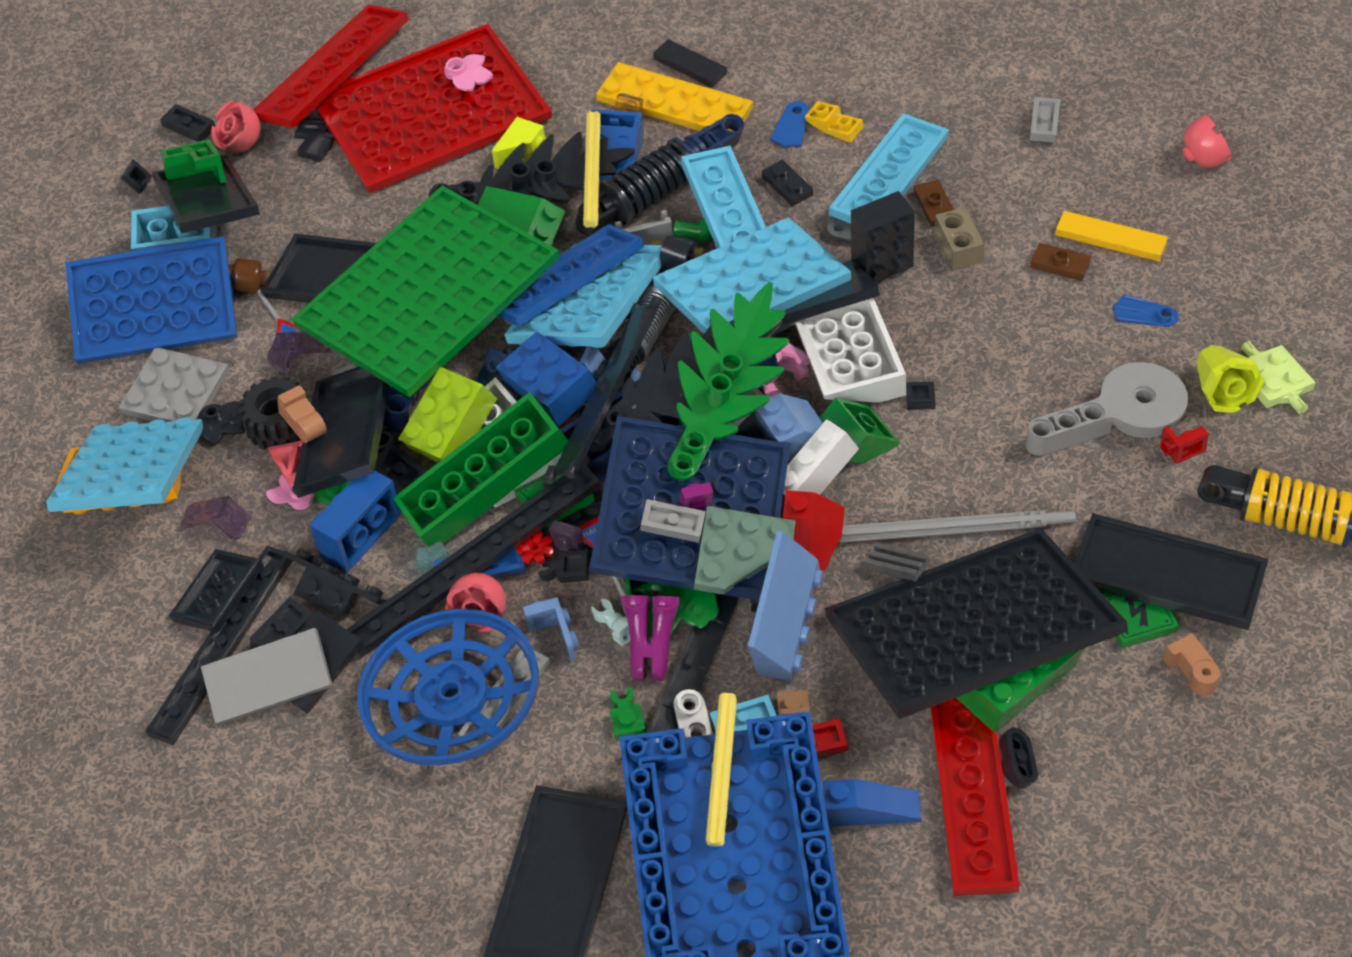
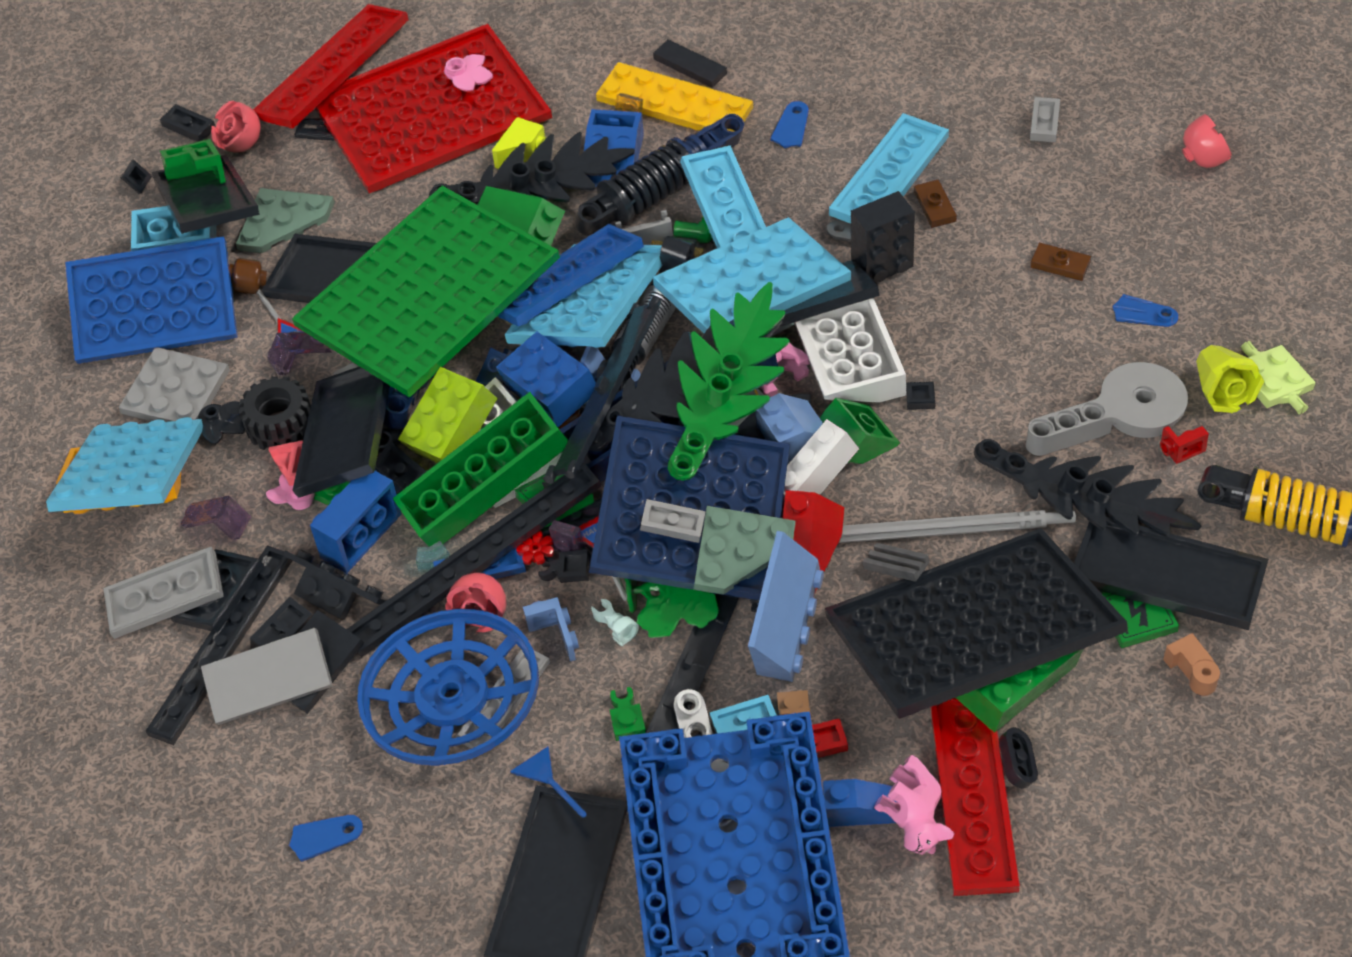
nougat leg [278,385,327,443] -> none
black tile [297,133,333,163] -> none
light yellow axle [583,111,600,228] -> none
magenta piece [621,595,680,681] -> none
magenta plate [679,482,713,510] -> none
light yellow axle [706,693,737,847] -> none
black plate [761,159,813,207] -> none
yellow slope [805,101,864,143] -> none
dark tan brick [932,207,984,270] -> none
yellow tile [1056,211,1168,262] -> none
none -> light grey tile [103,547,224,639]
none -> sand green plate [236,188,335,253]
none -> blue piece [289,815,363,862]
none -> blue piece [510,746,587,818]
none -> bright pink animal [874,755,954,855]
none -> black plant [973,439,1202,536]

